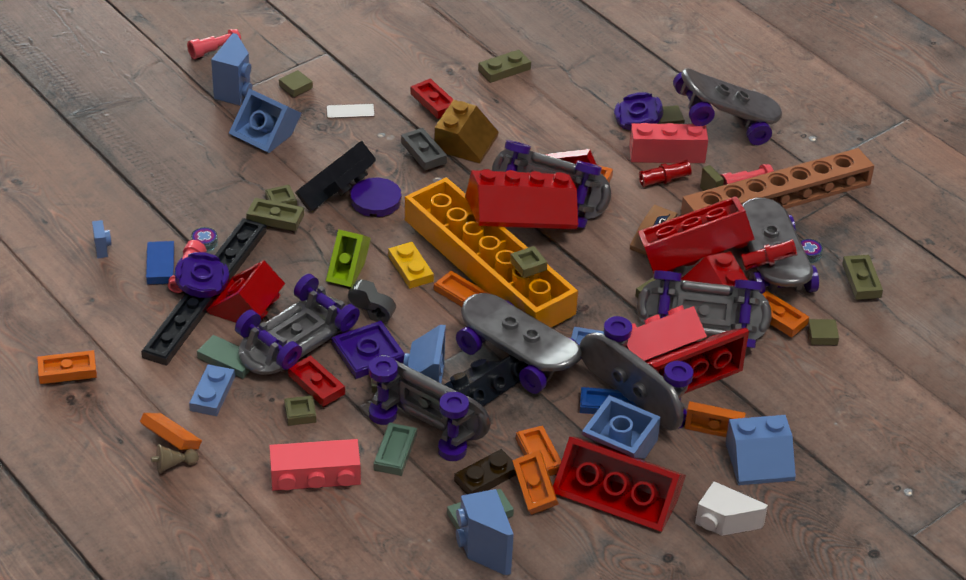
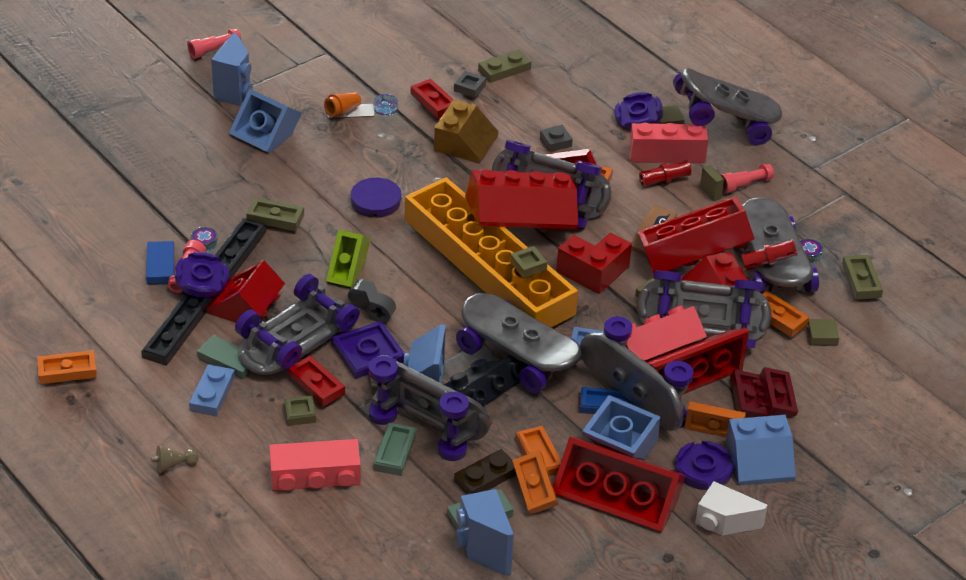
medium blue plate [92,220,112,258] -> none
orange tile [140,413,202,450] -> none
olive tile [265,185,297,206] -> none
olive tile [279,70,313,97] -> none
black bracket [295,141,376,212] -> none
yellow plate [388,242,434,289] -> none
dark grey plate [401,128,447,170] -> none
orange tile [434,271,490,307] -> none
nougat brick [680,148,874,216] -> none
none -> orange cone [324,92,361,118]
none -> clear light blue tile [374,94,398,116]
none -> dark grey plate [454,71,486,98]
none -> dark grey plate [540,125,573,152]
none -> red brick [556,232,632,294]
none -> dark purple tile [675,441,734,490]
none -> dark red slope [730,367,798,418]

